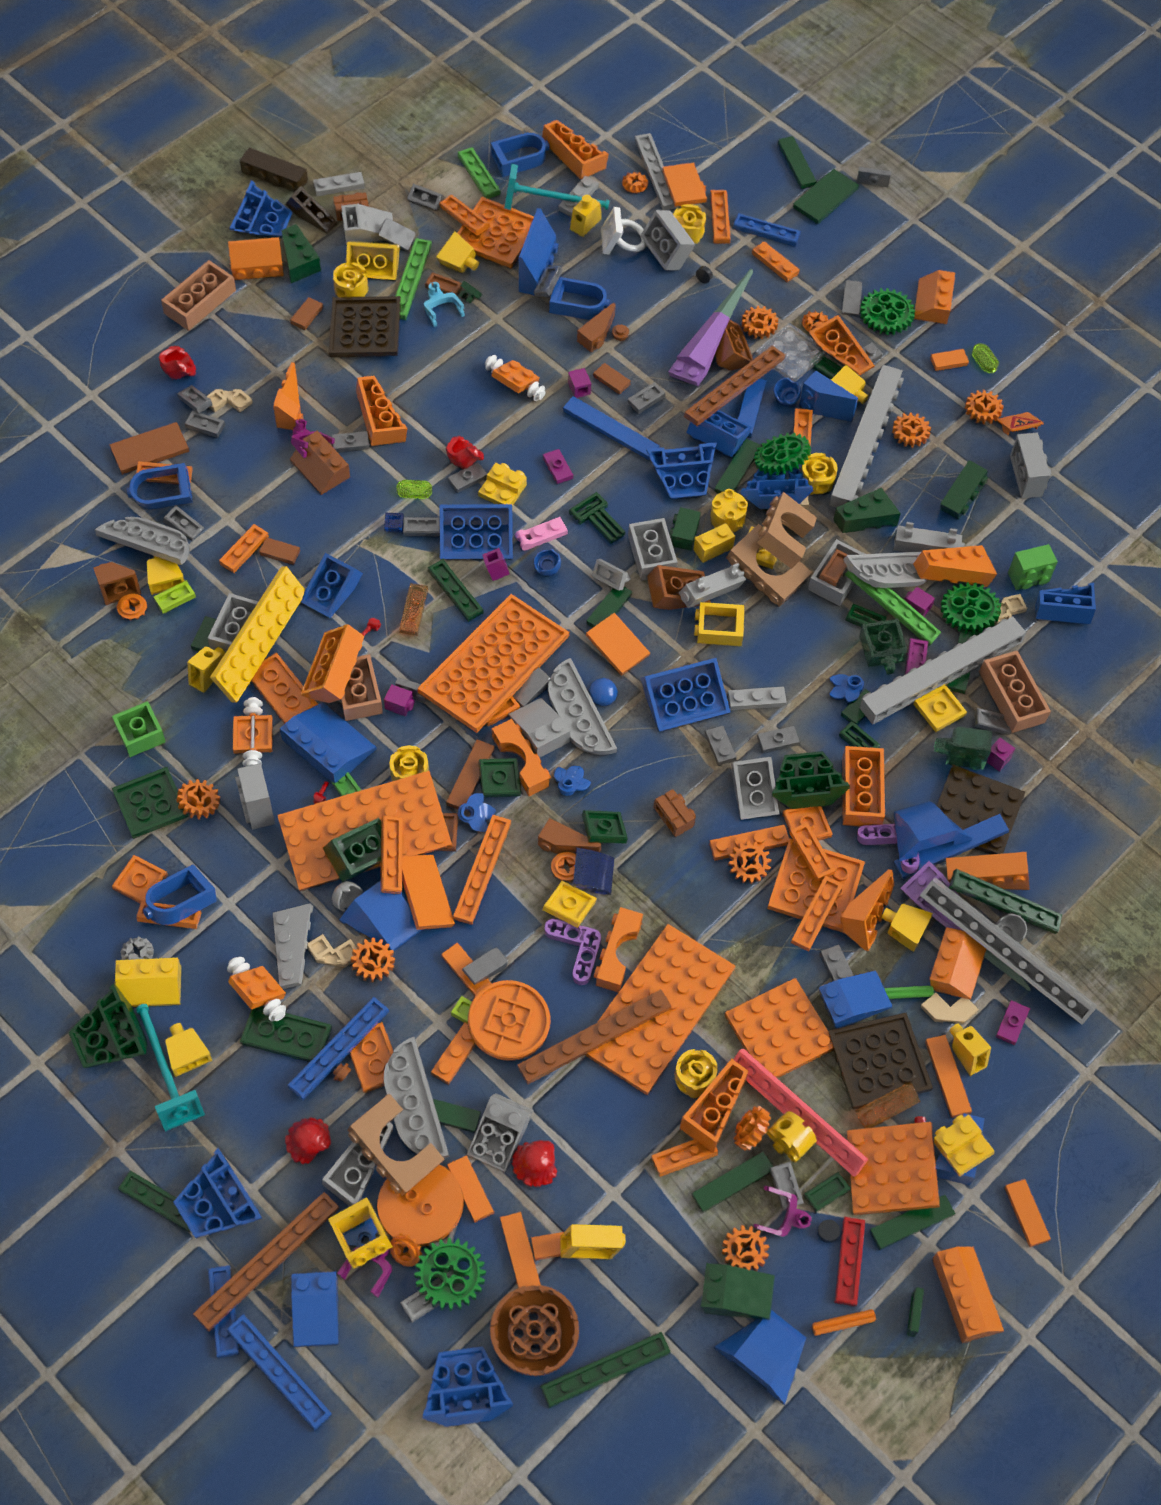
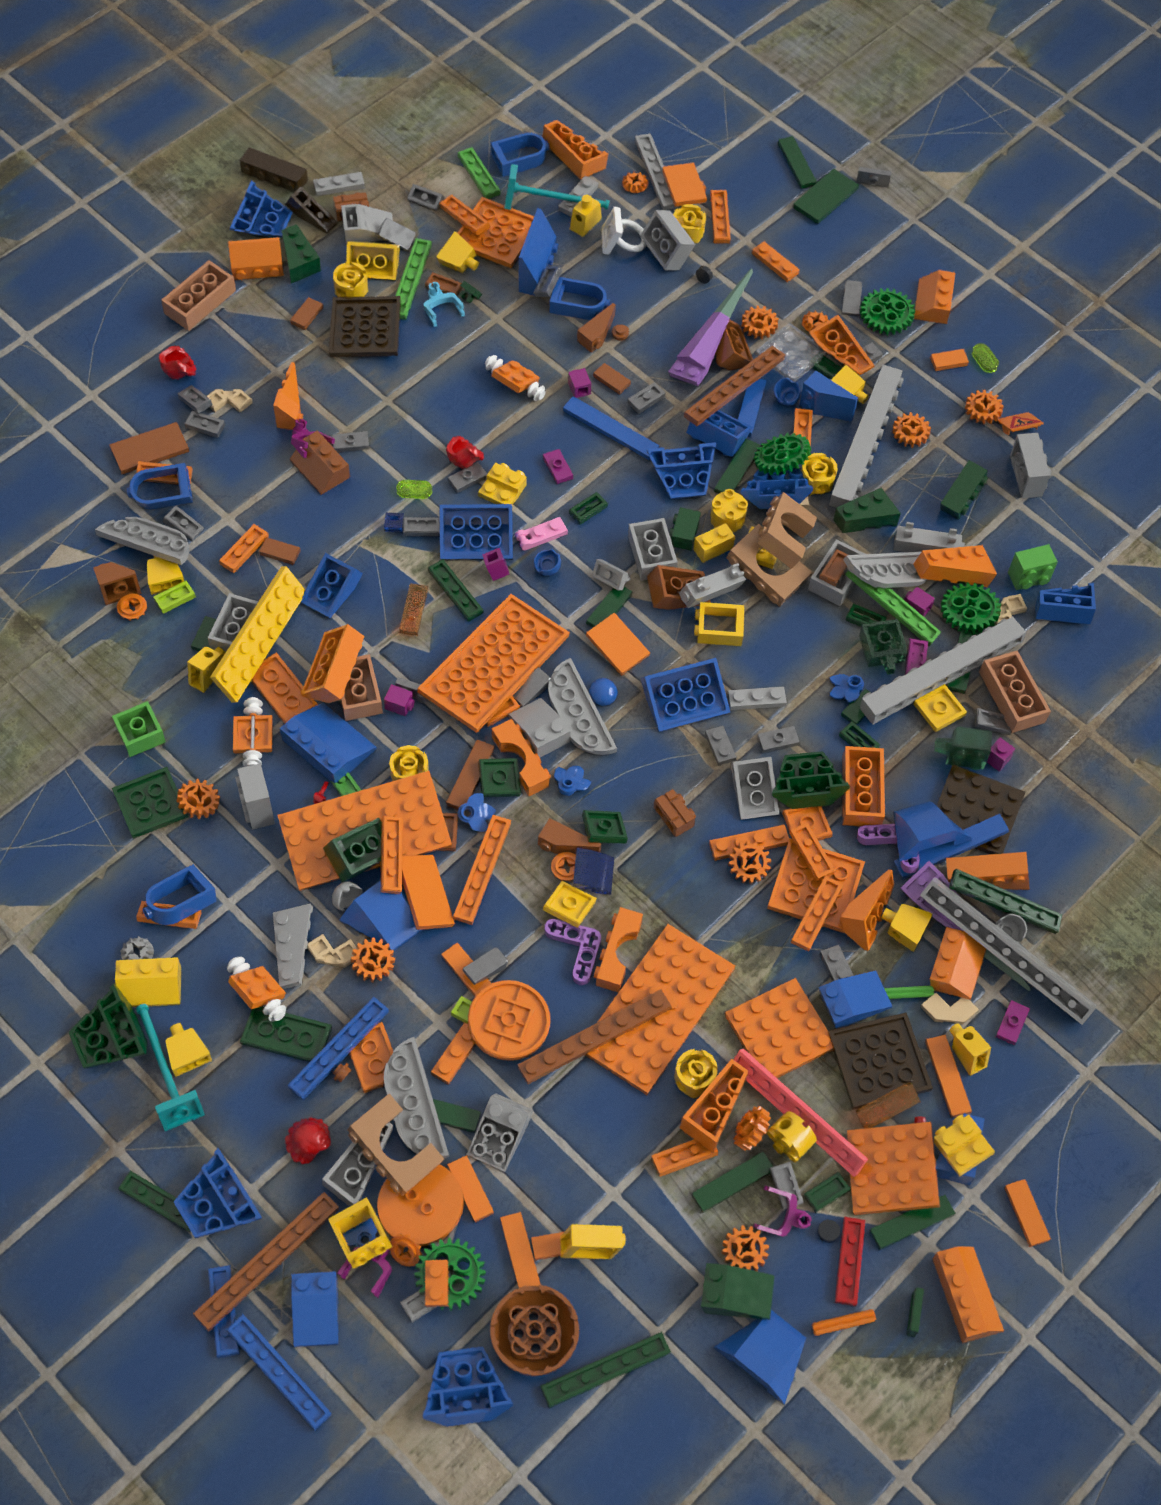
orange tile [112,855,168,904] -> none
orange wedge [356,376,407,446] -> none
red hand [361,618,381,636] -> none
red hair [512,1140,557,1187] -> none
dark green tile [589,508,625,544] -> none
blue tile [733,213,801,247] -> none
none -> orange plate [425,1260,448,1307]

